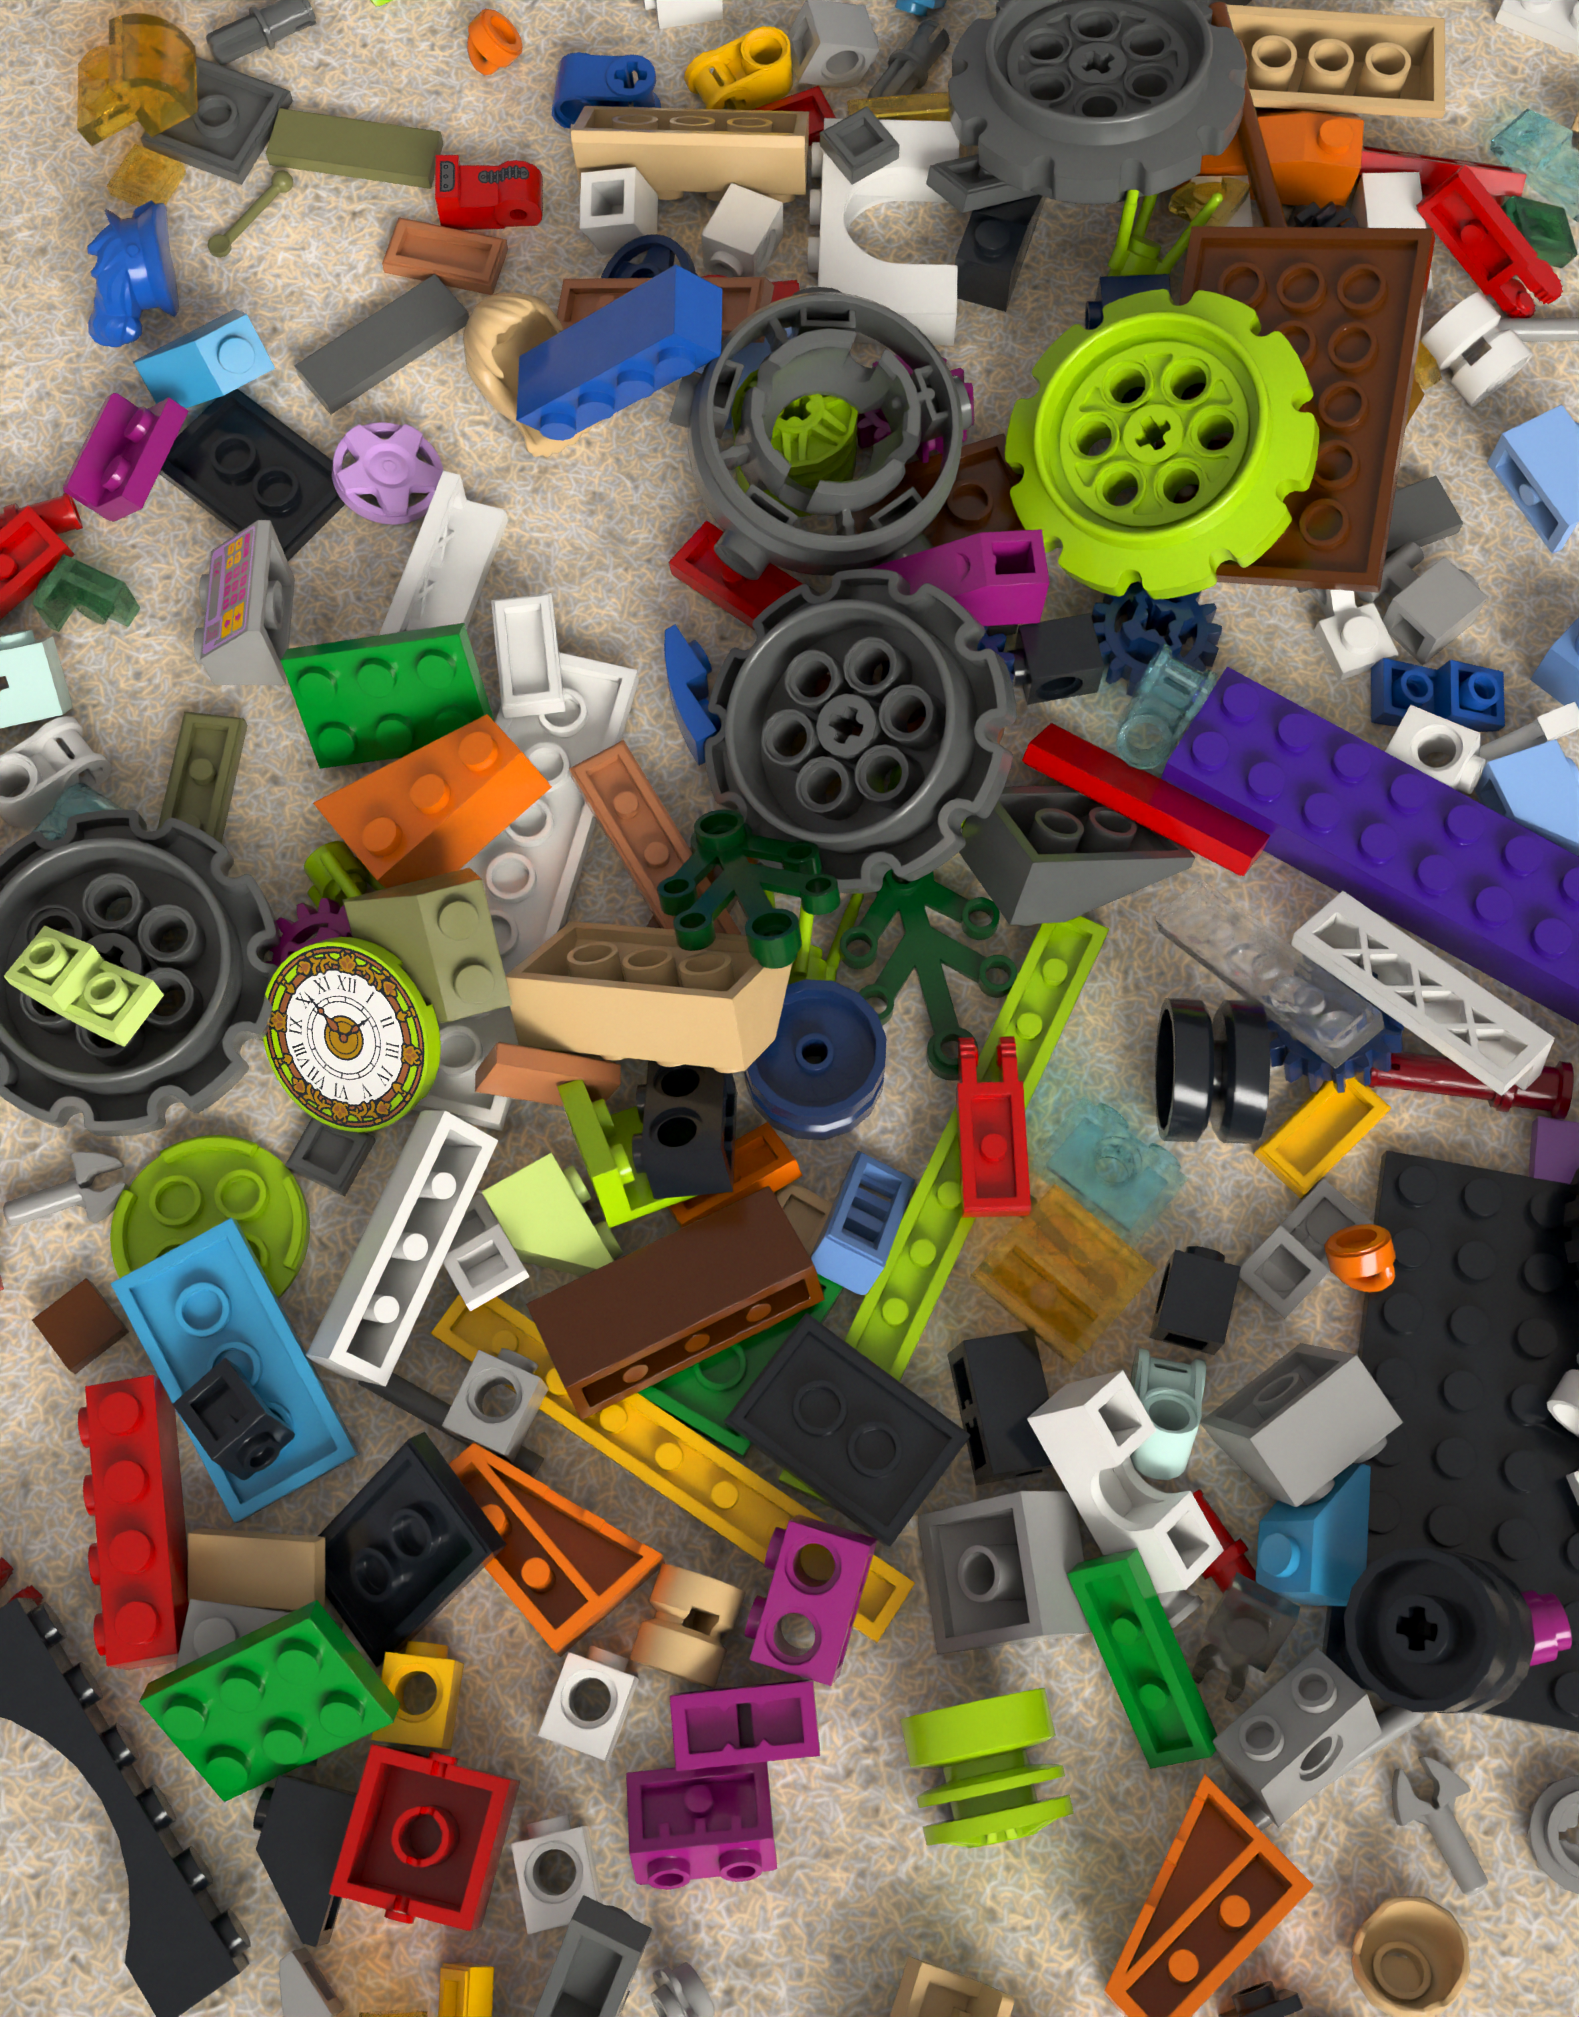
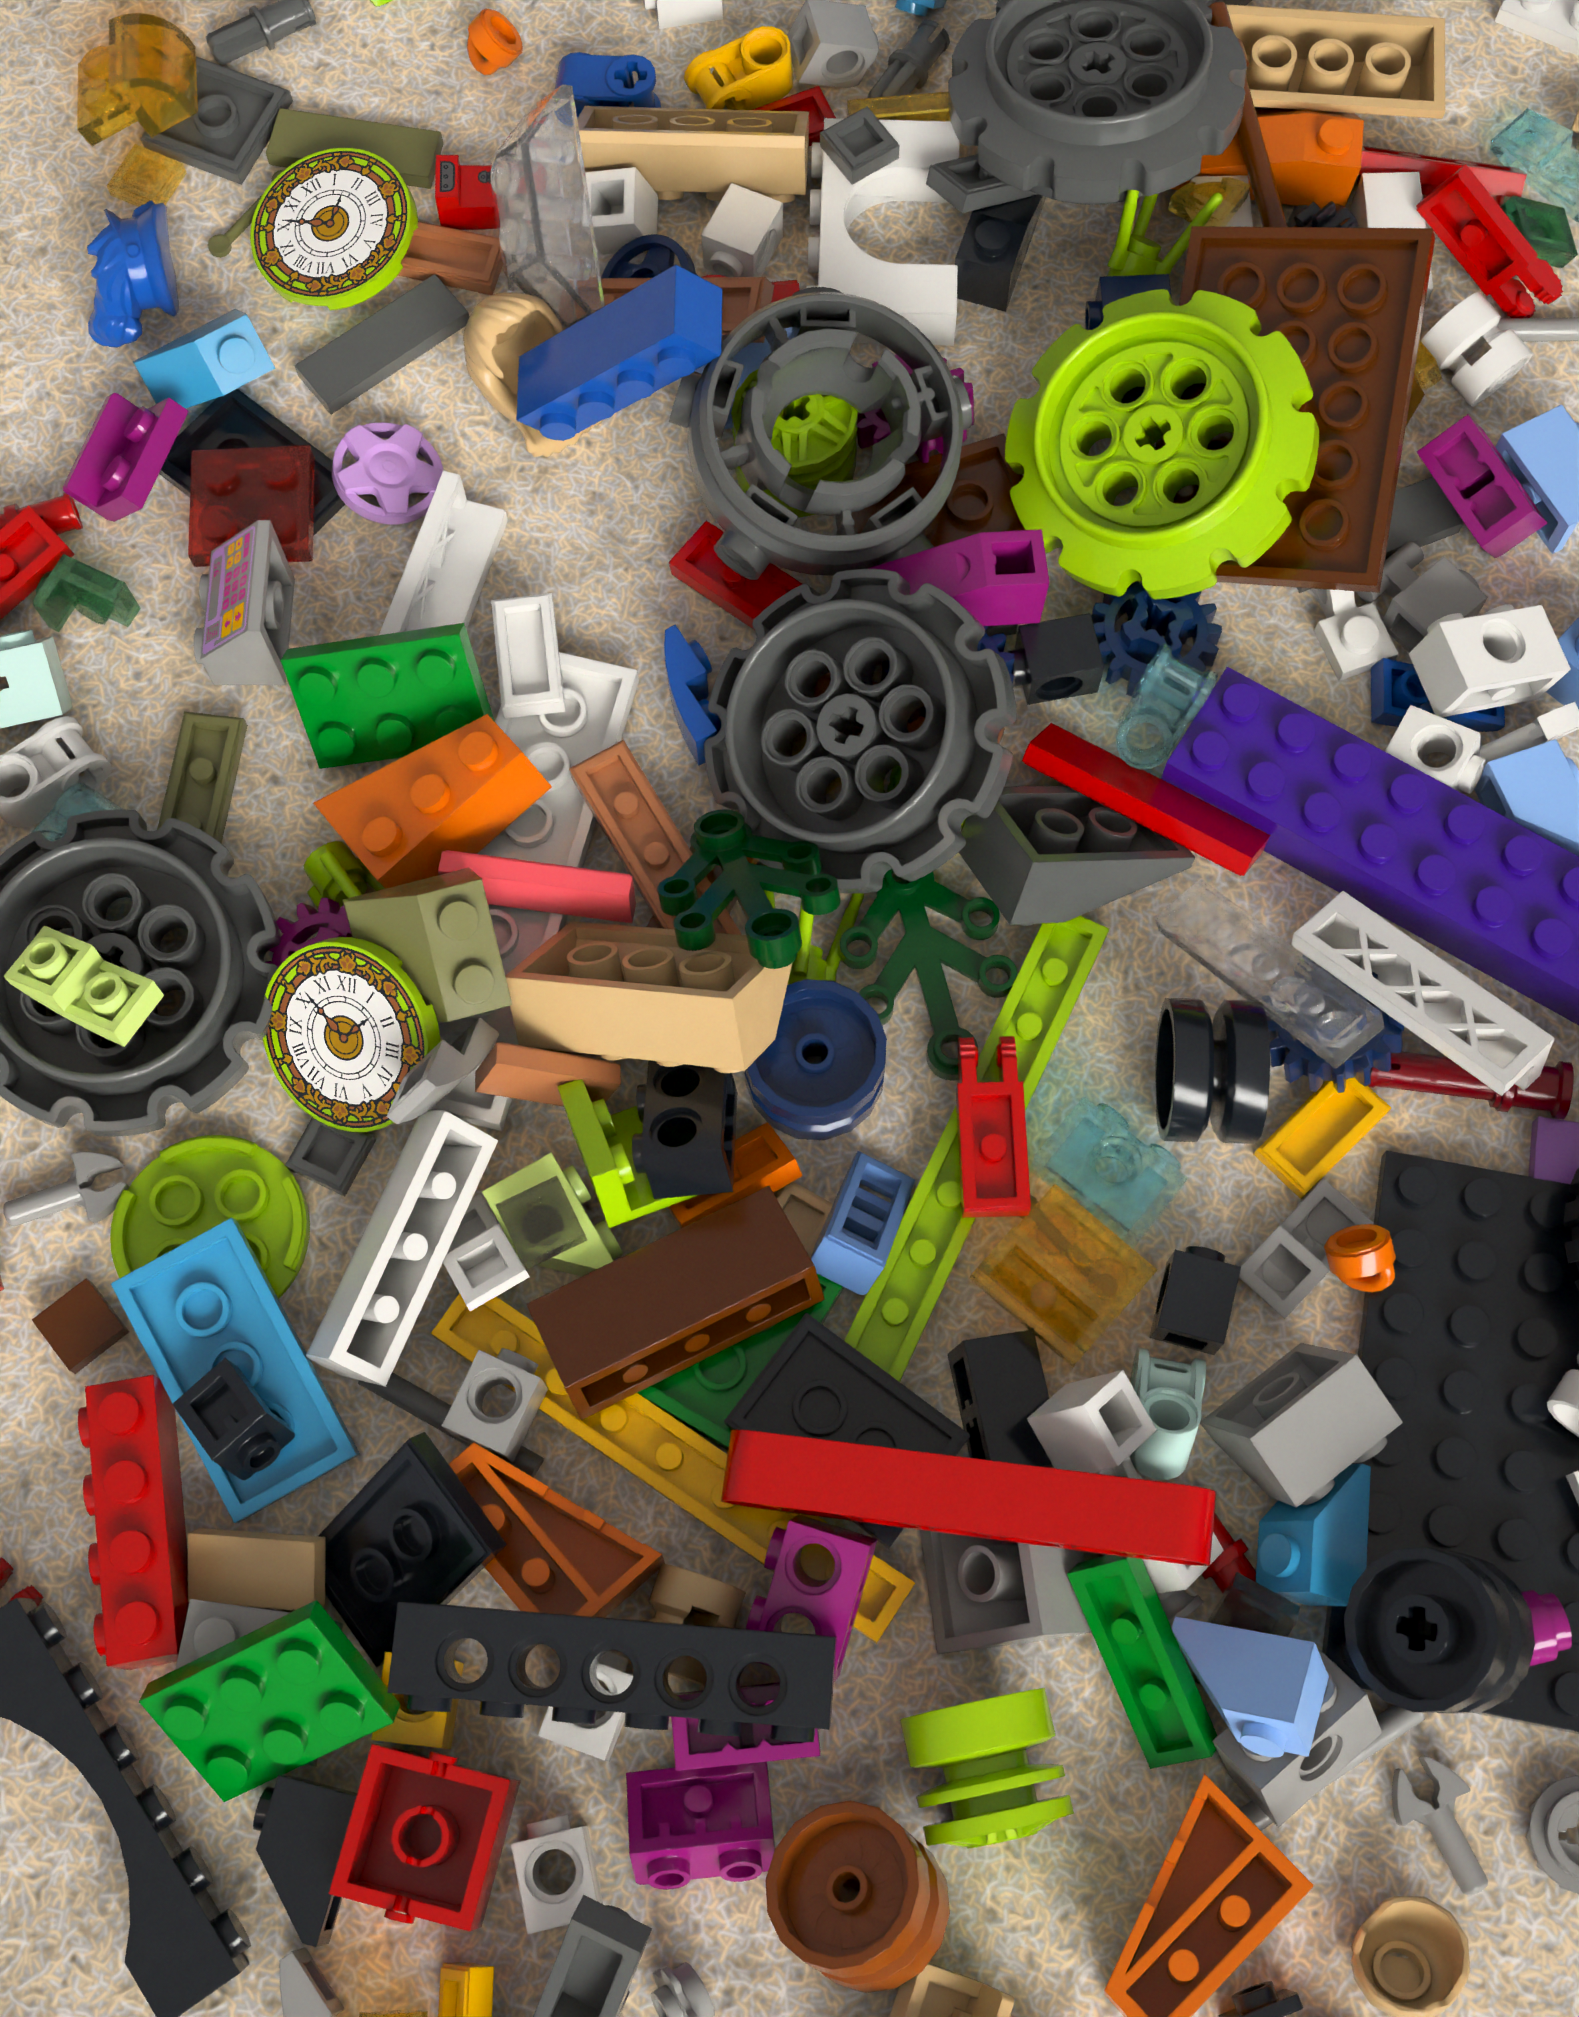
none -> clear red plate [188,445,315,567]
none -> tile [250,148,418,310]
none -> light grey slope [386,1017,500,1124]
none -> black brick [387,1602,837,1742]
none -> coral tile [438,850,636,923]
none -> clear wedge [490,84,605,330]
none -> clear smoke plate [496,1176,588,1270]
none -> red beam [721,1430,1216,1566]
none -> dark orange wheel [766,1800,950,1993]
none -> light blue slope [1172,1616,1329,1757]
none -> white brick [1409,604,1571,717]
none -> magenta brick [1417,414,1548,558]

